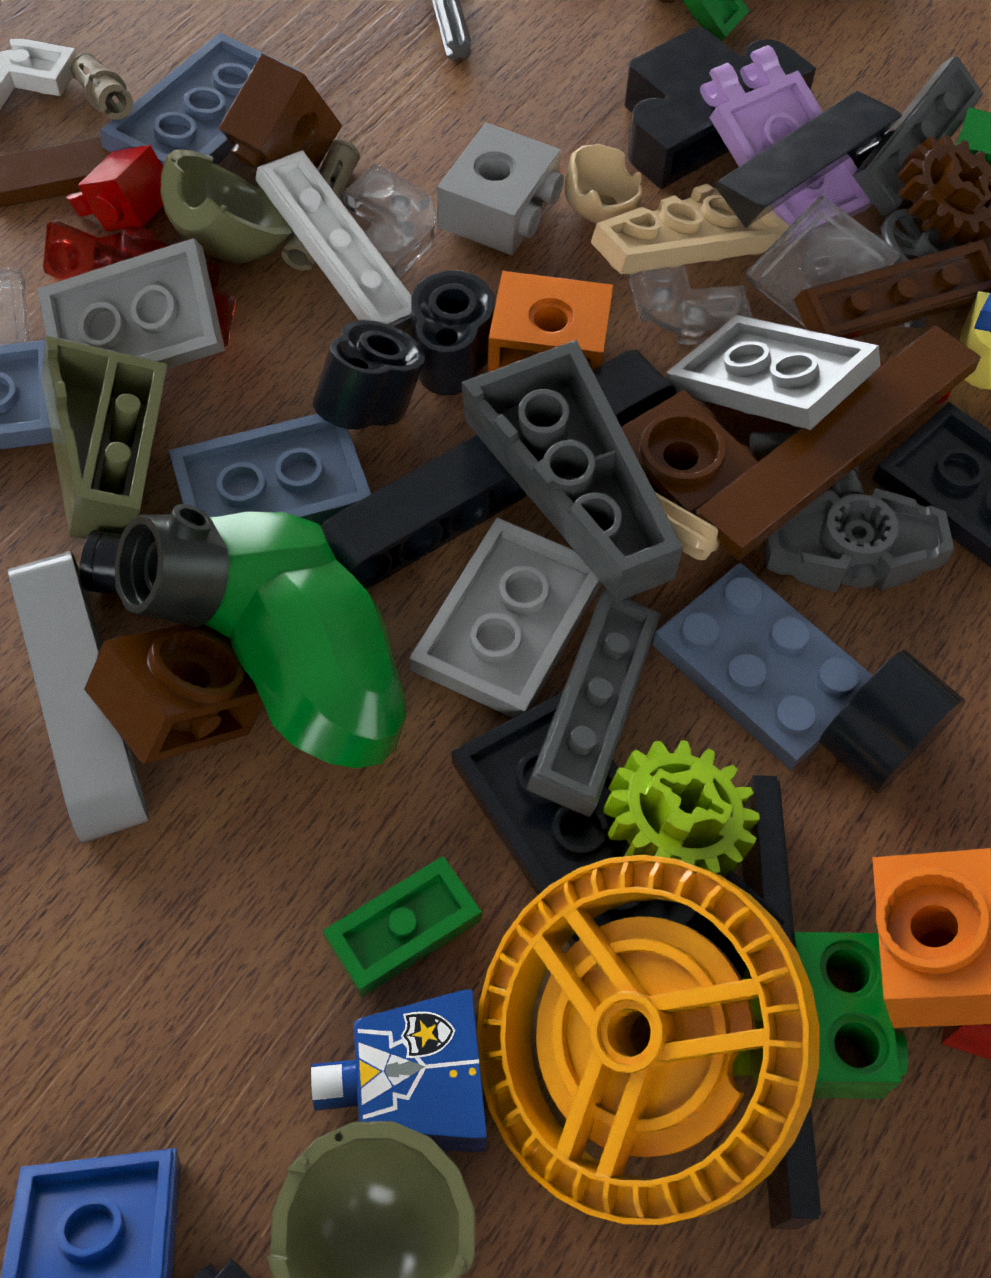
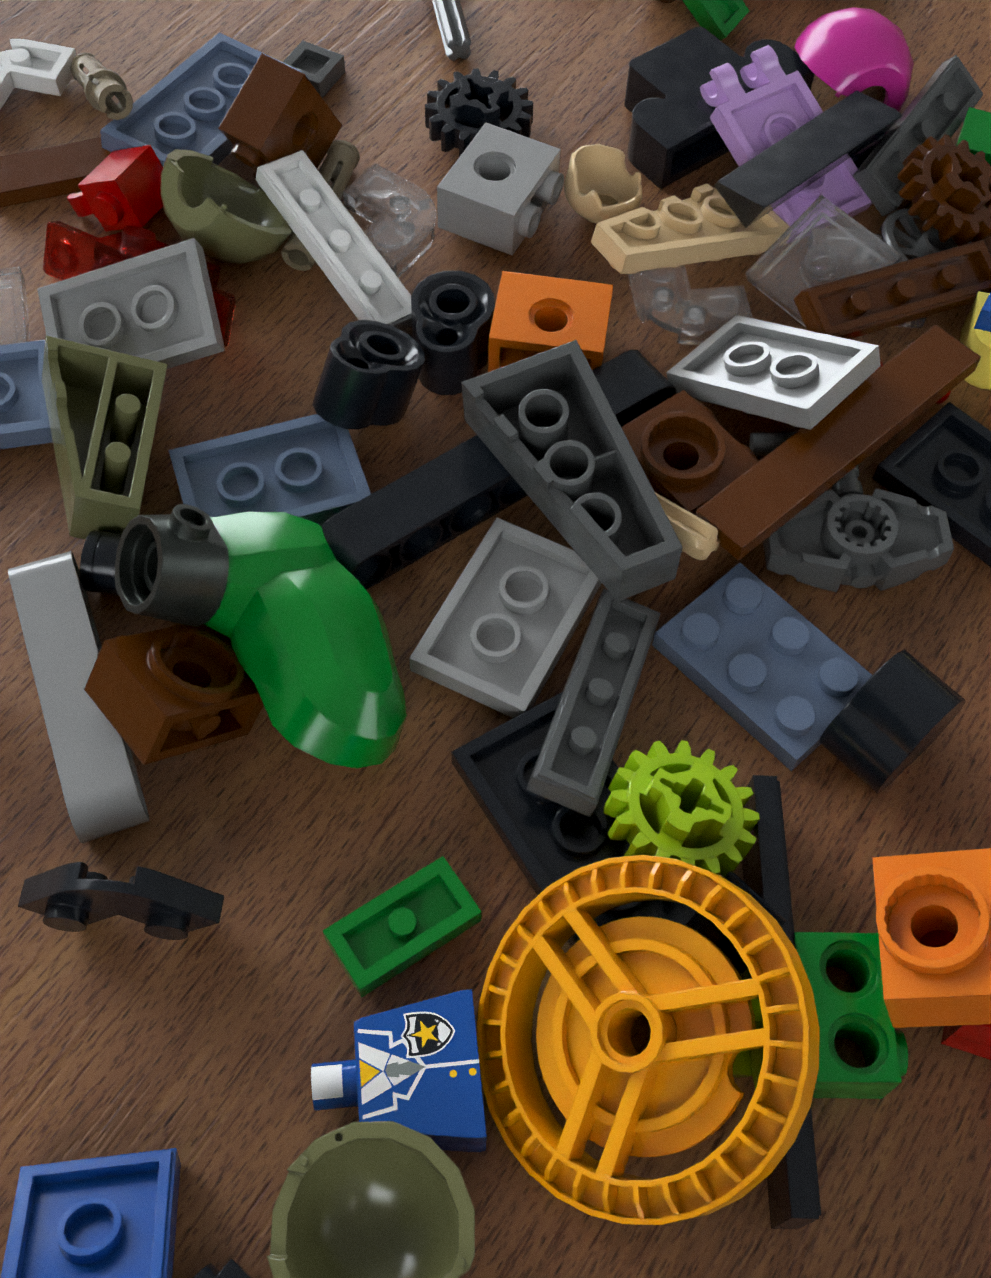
none -> black plate [18,862,224,940]
none -> dark grey tile [283,40,345,98]
none -> black gear [425,68,533,157]
none -> dark pink cylinder [795,7,914,112]

